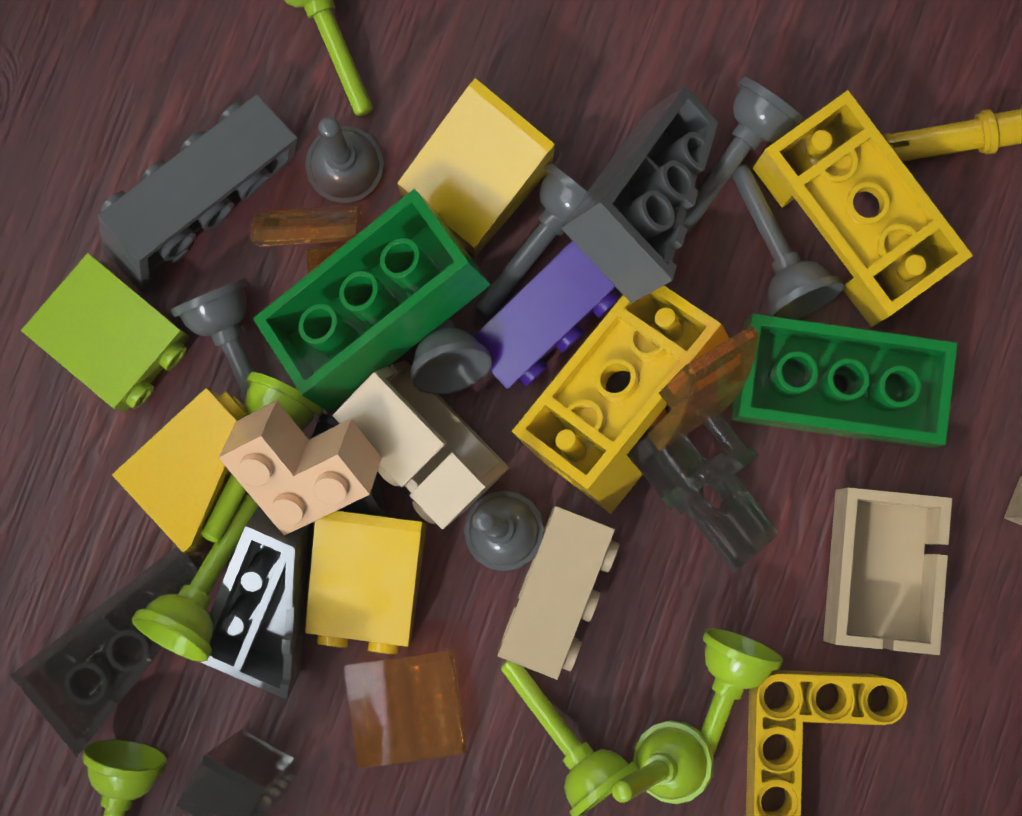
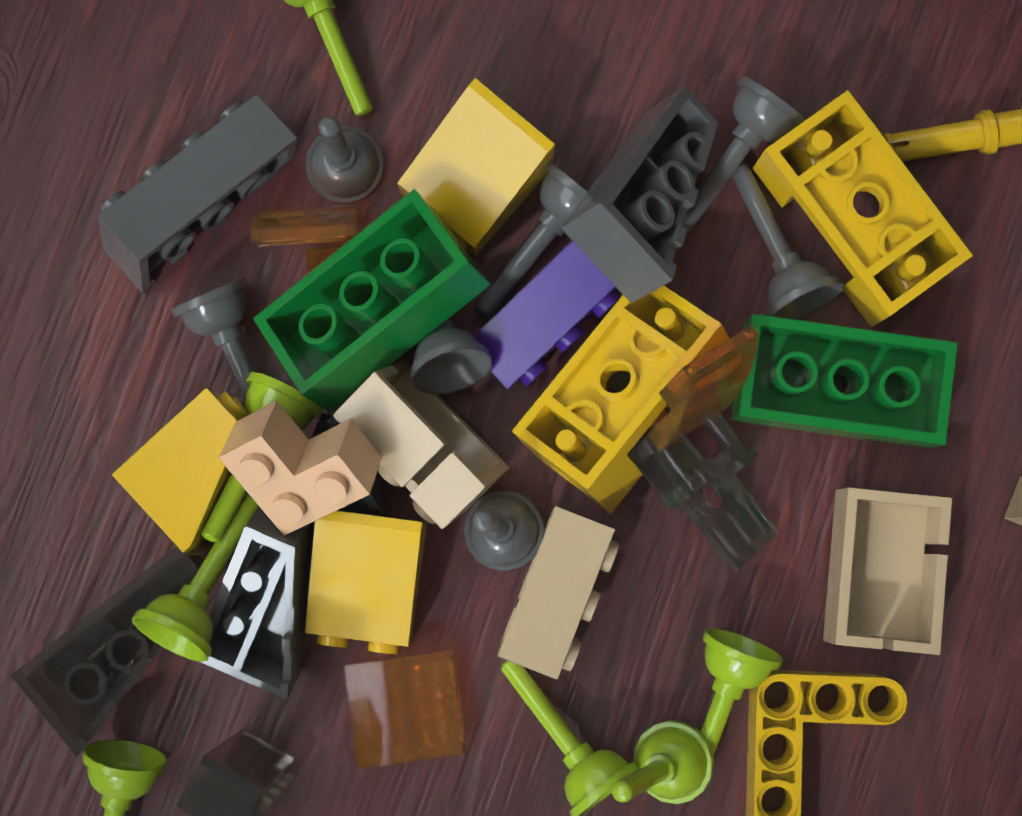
lime panel [21,253,190,413] -> none

